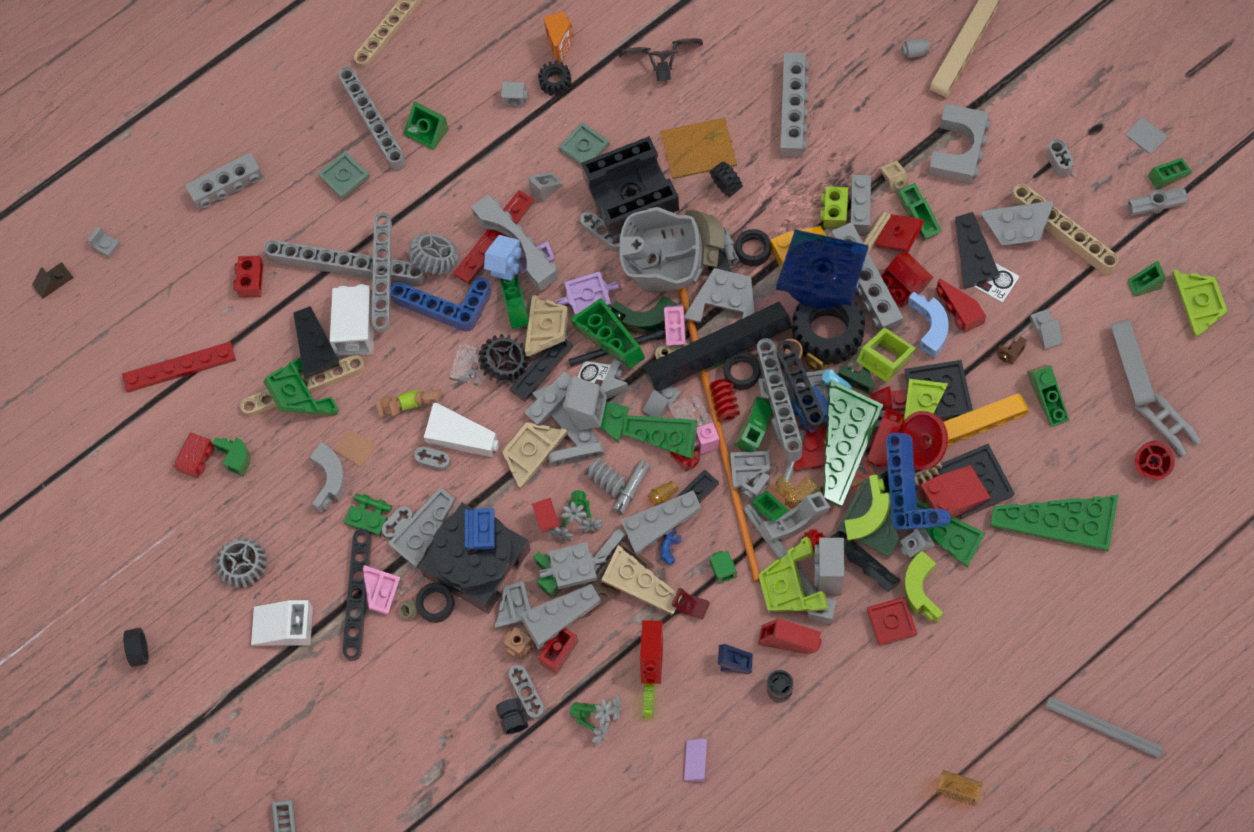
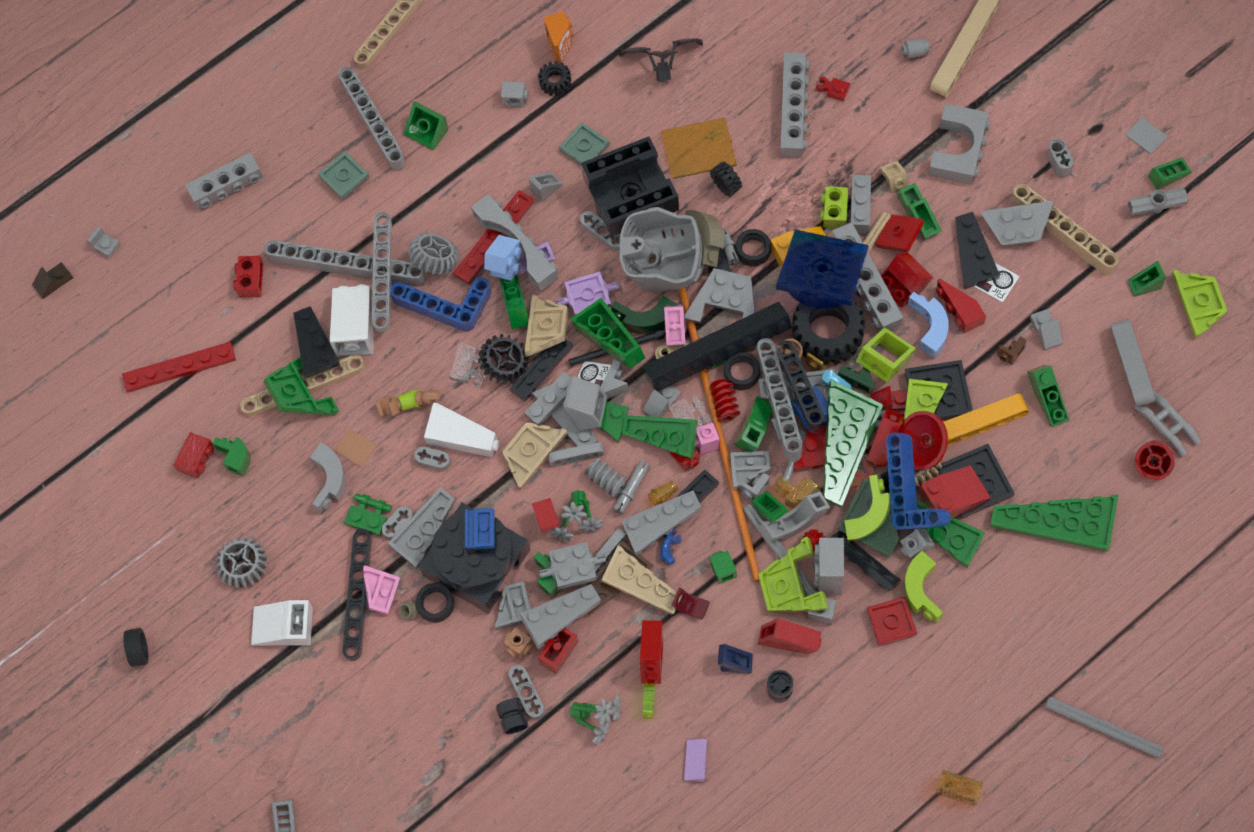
none -> red plate [816,76,850,102]

